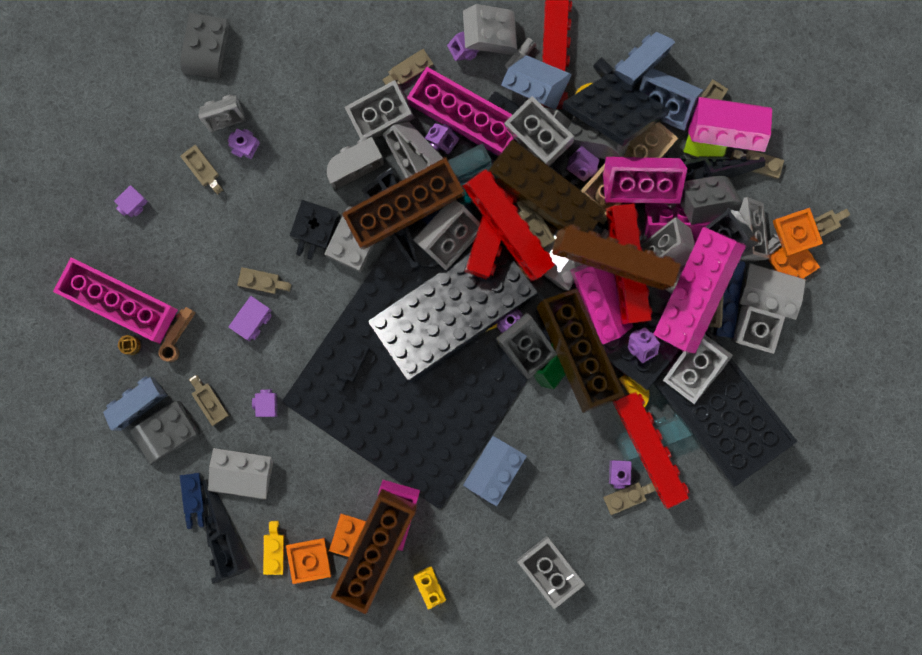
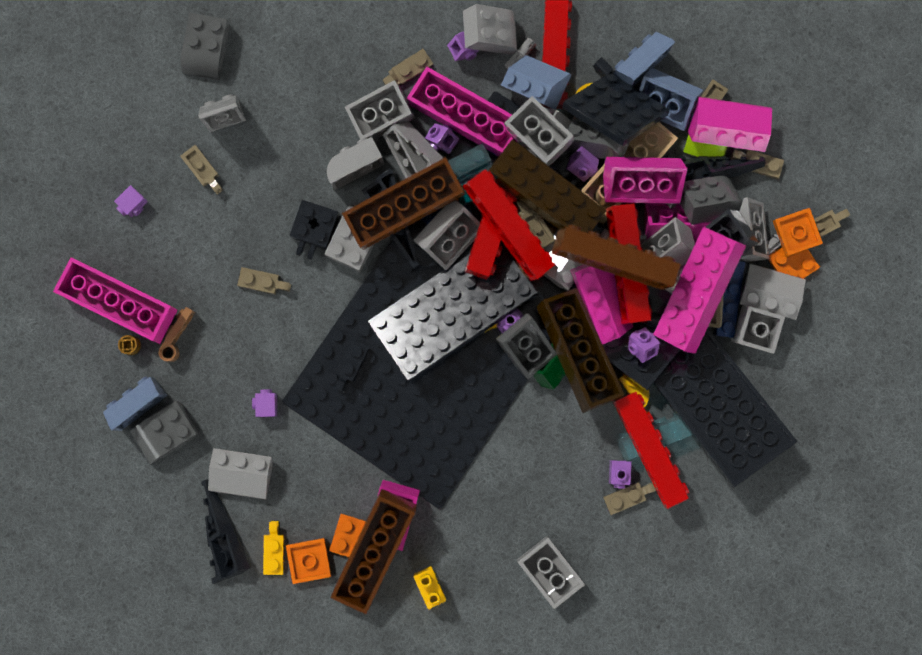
dark blue hinge [180,473,205,529] -> none
dark tan plate [189,375,229,426] -> none
medium lavender brick [228,129,260,159] -> none
medium lavender brick [229,296,272,341] -> none
sand blue slope [463,436,527,506] -> none
light grey slope [663,334,733,404] -> none

